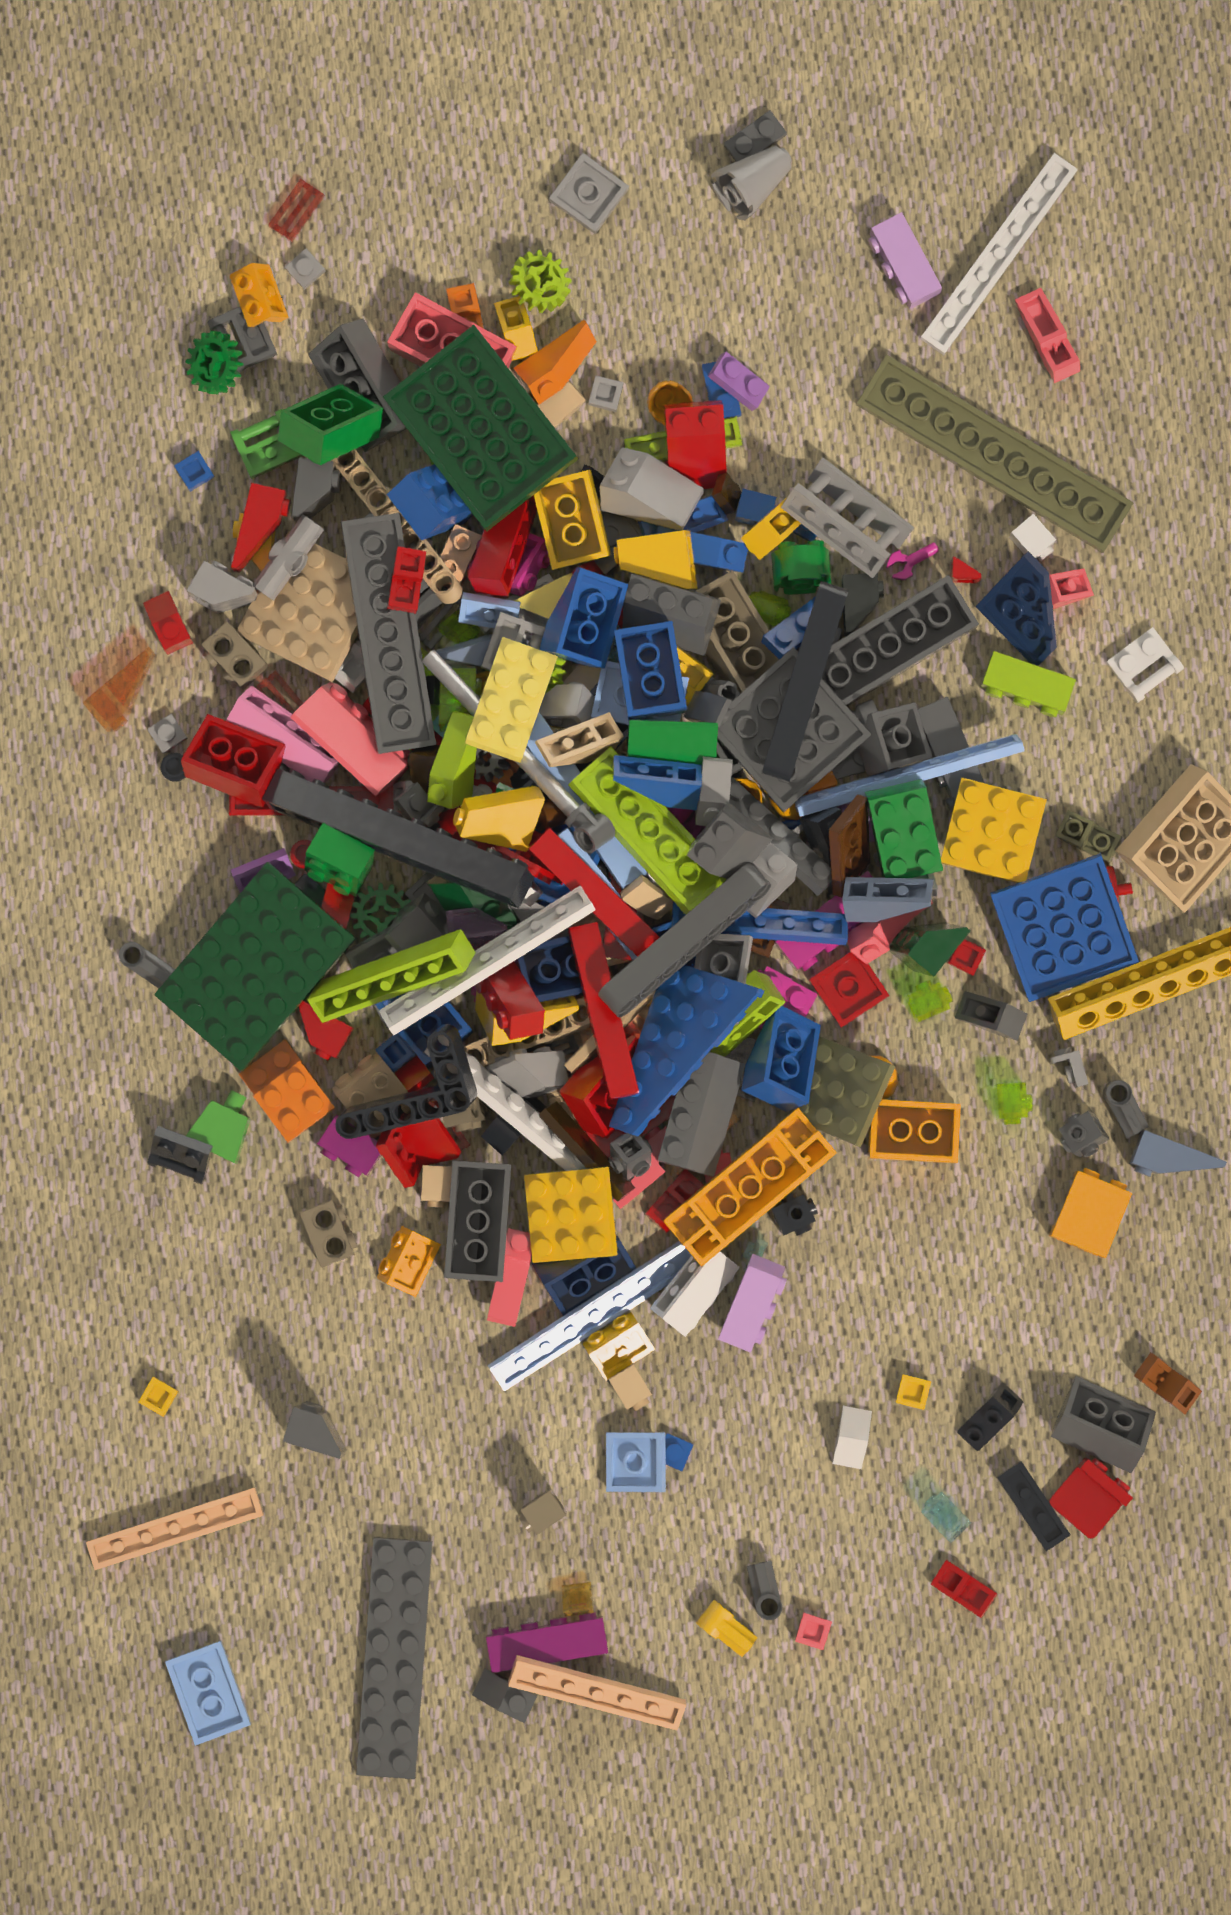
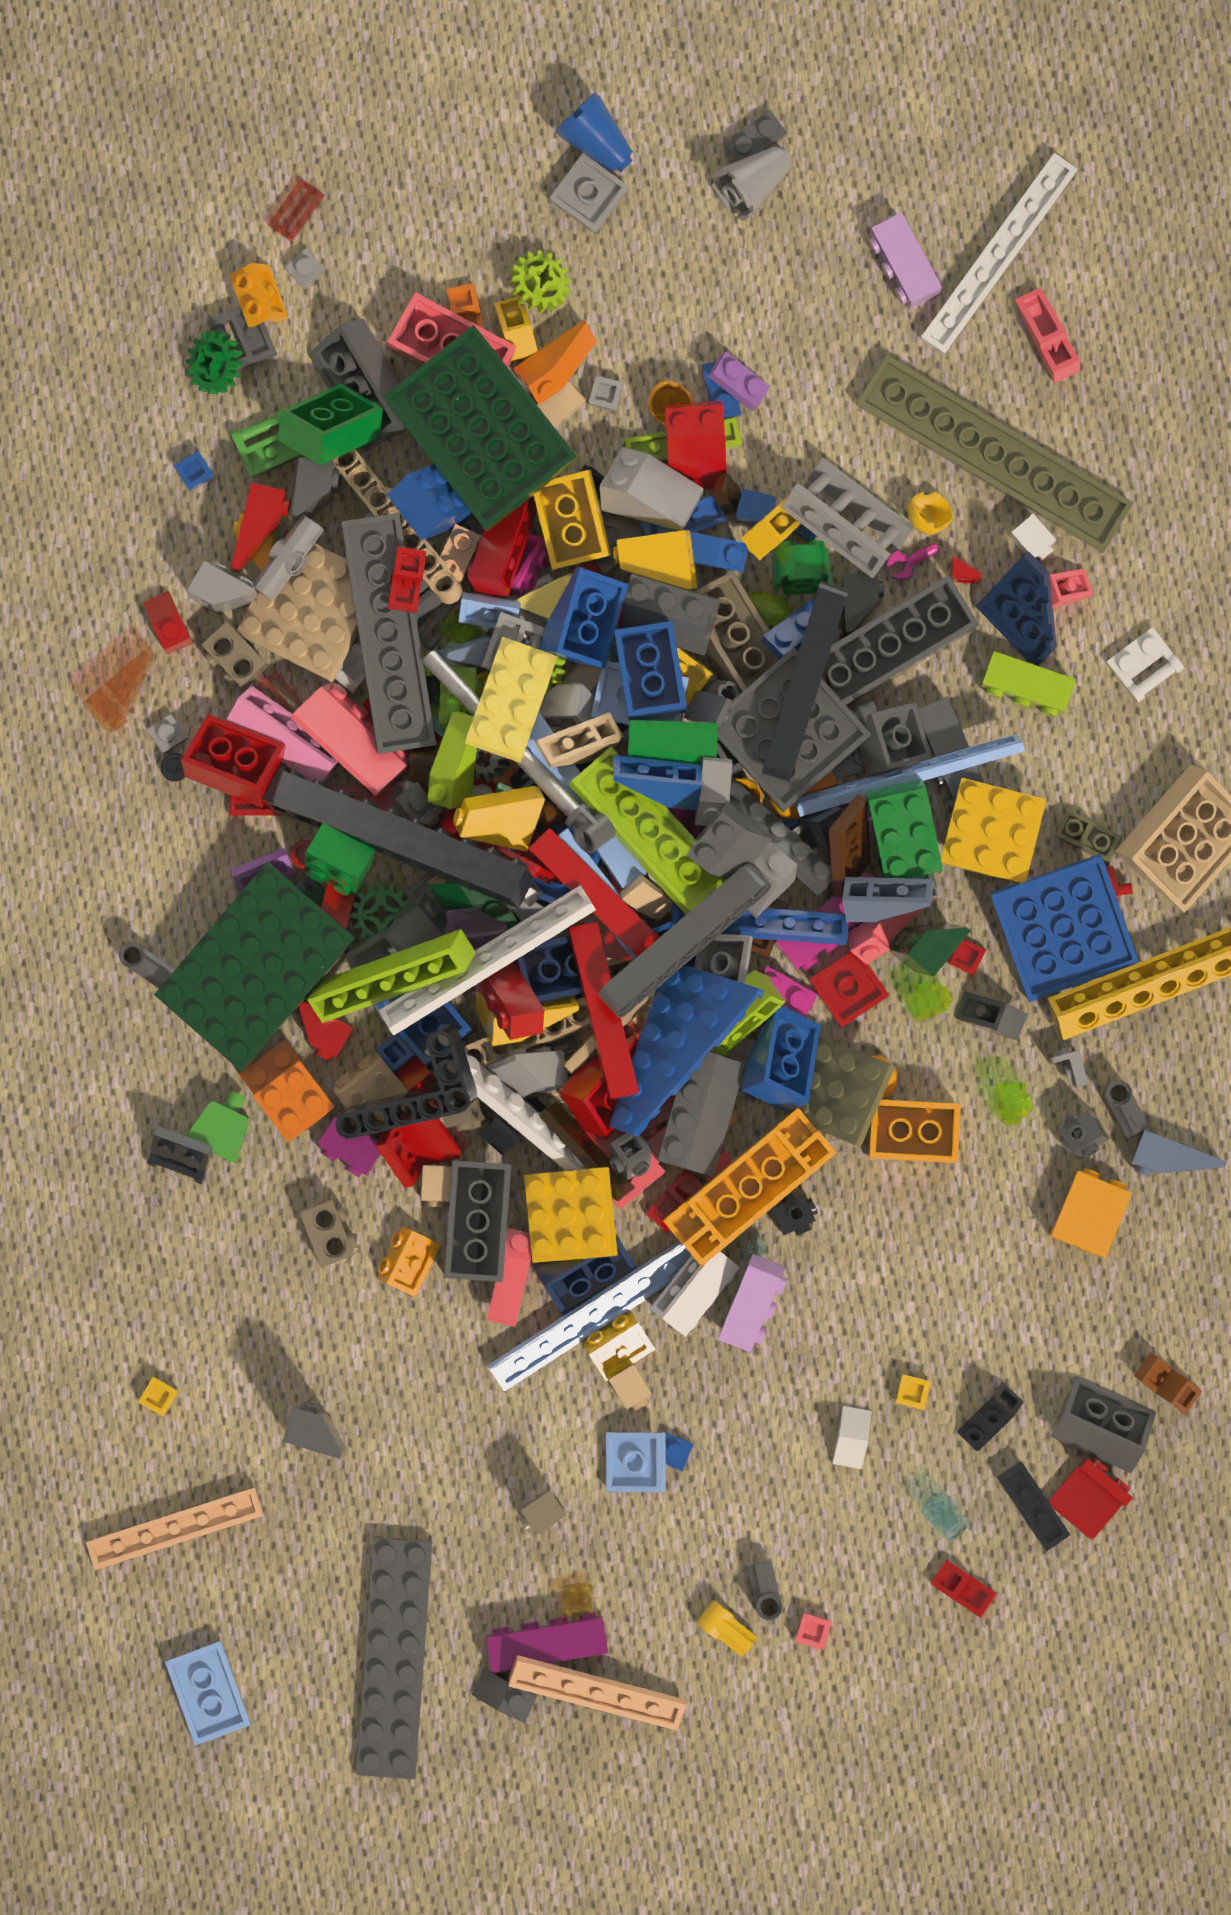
none -> blue cone [555,92,633,172]
none -> yellow hair [907,492,953,535]

